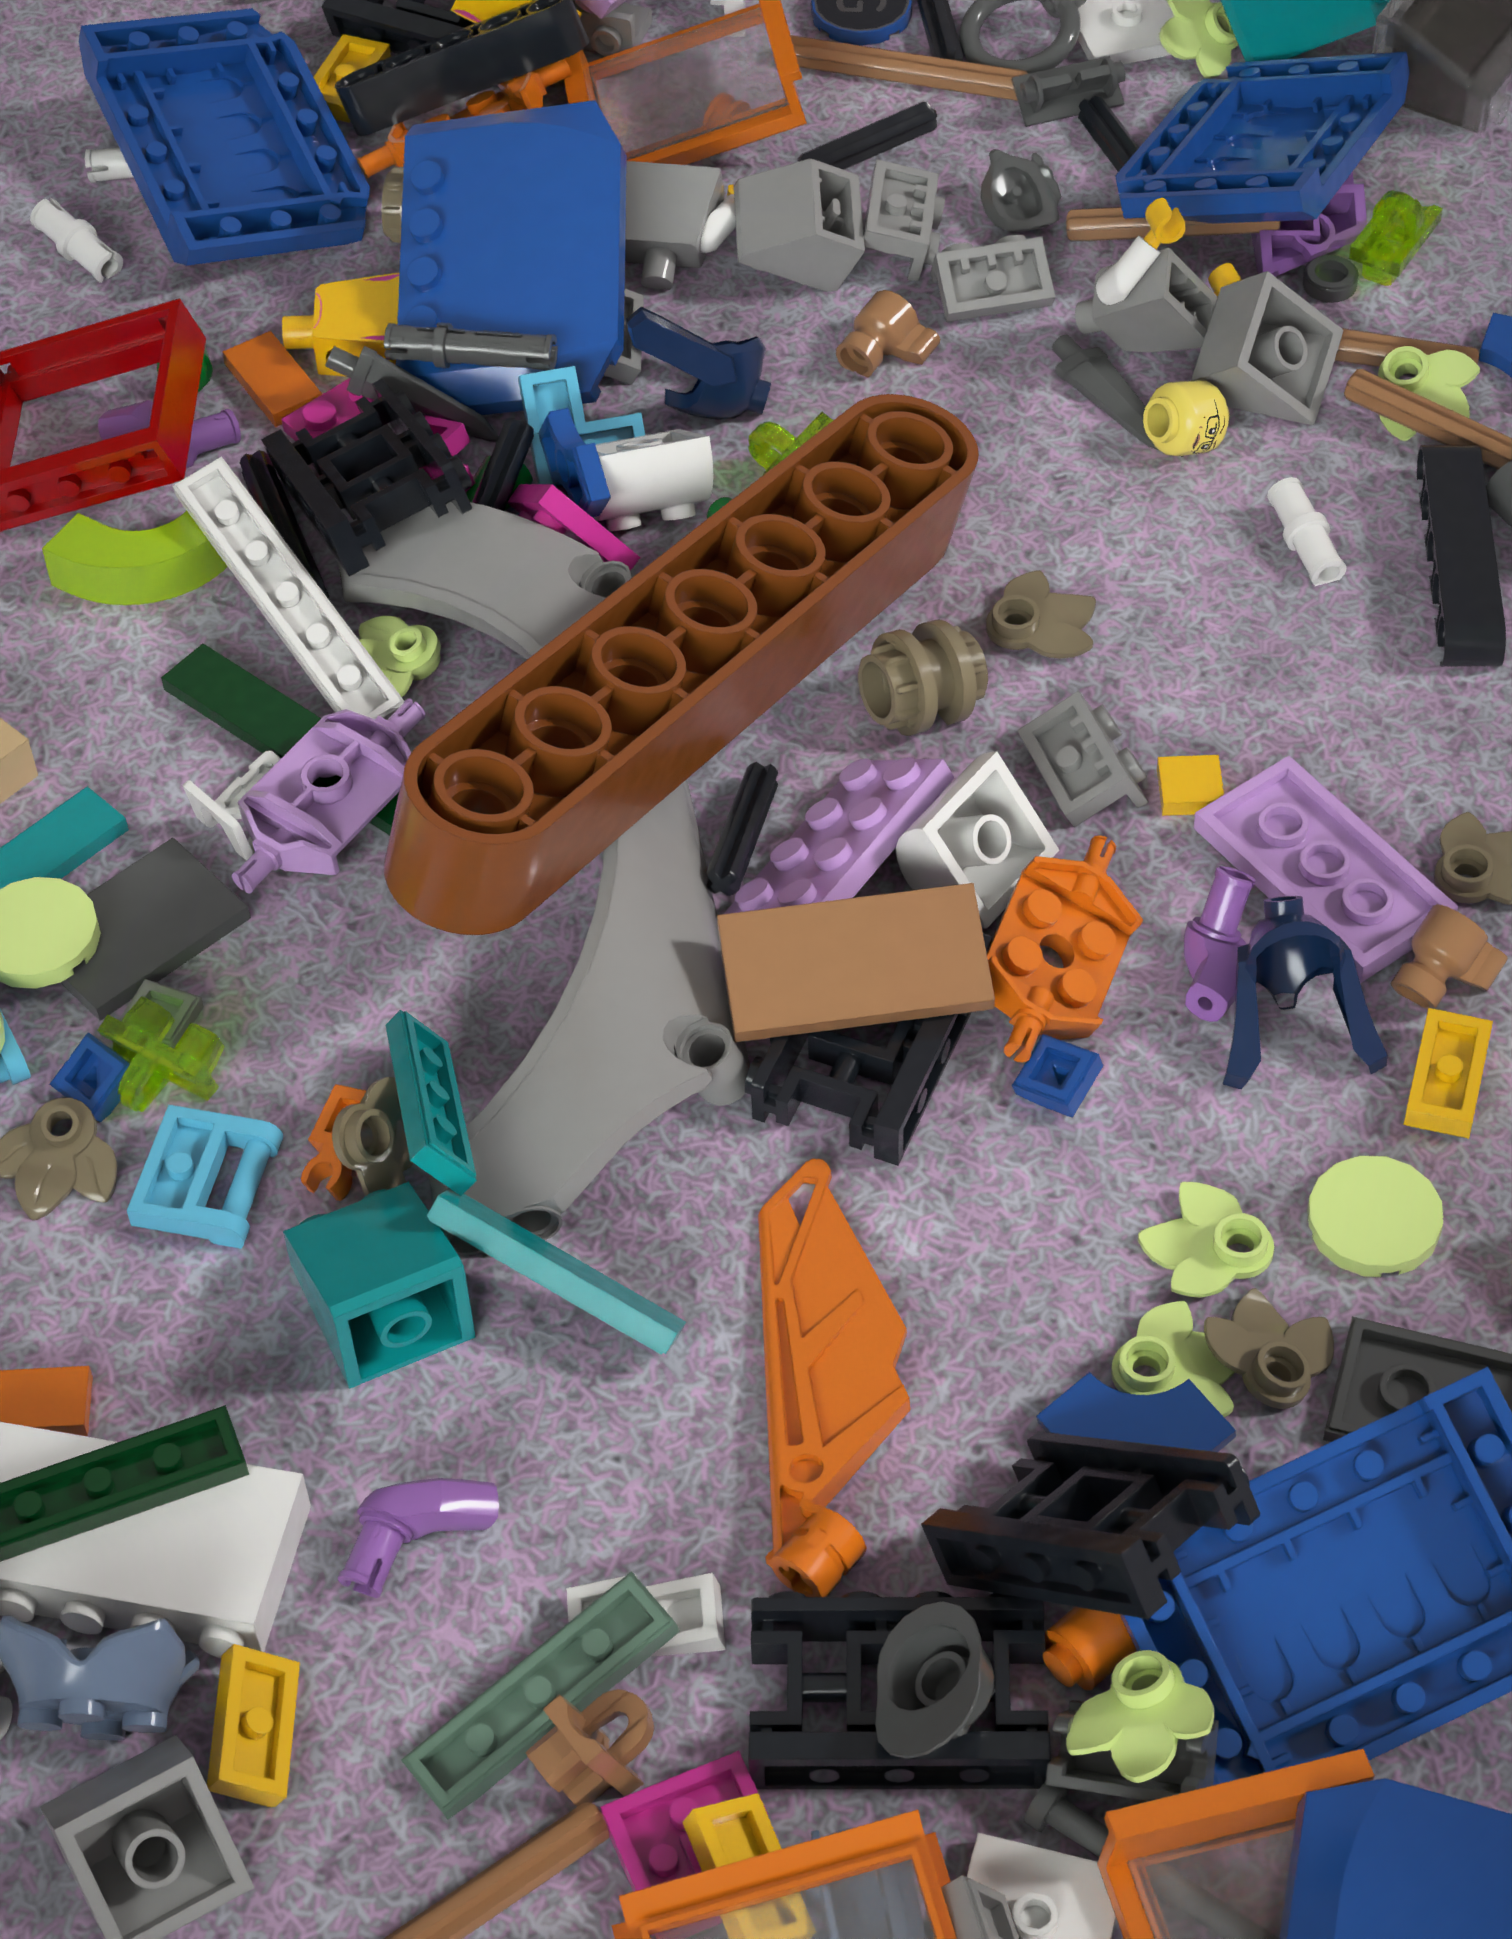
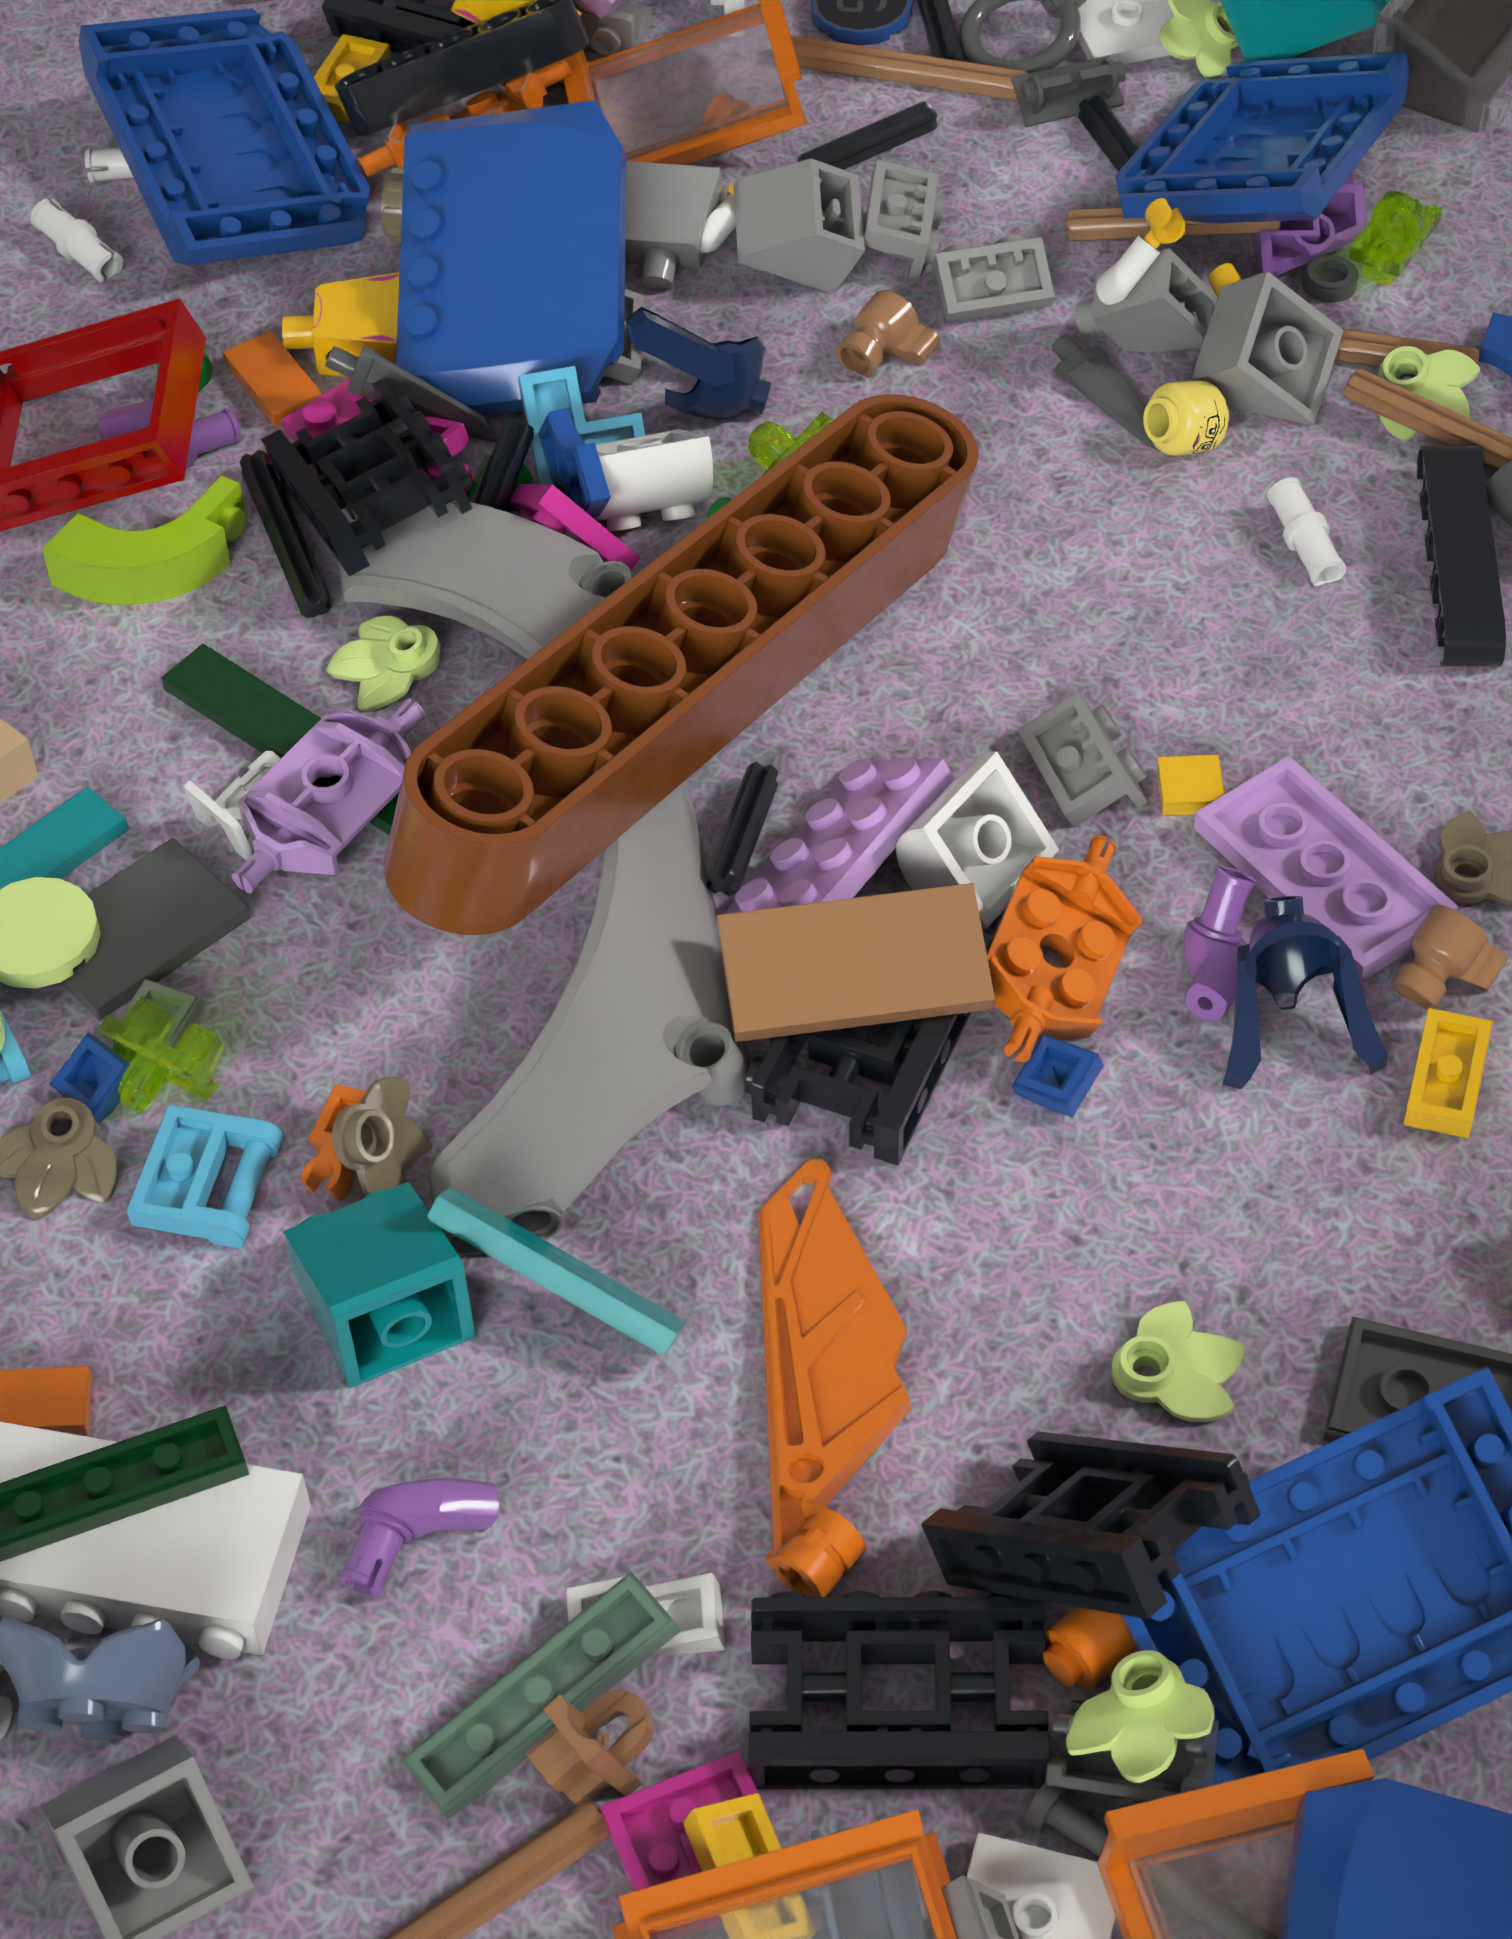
white tile [172,456,404,720] -> none
yellow plate [207,1644,300,1807] -> none
dark grey pin [384,322,558,371] -> none
teal tile [385,1010,477,1196] -> none
dark tan piece [858,619,988,736] -> none
dark grey piece [875,1601,995,1759] -> none
dark grey hat [981,149,1061,232] -> none
dark tan plate [986,570,1096,659] -> none
blue tile [1036,1372,1236,1452] -> none
yellowish green plate [1138,1182,1274,1297] -> none
dark tan plate [1204,1288,1334,1409] -> none
yellowish green tile [1307,1156,1444,1277] -> none

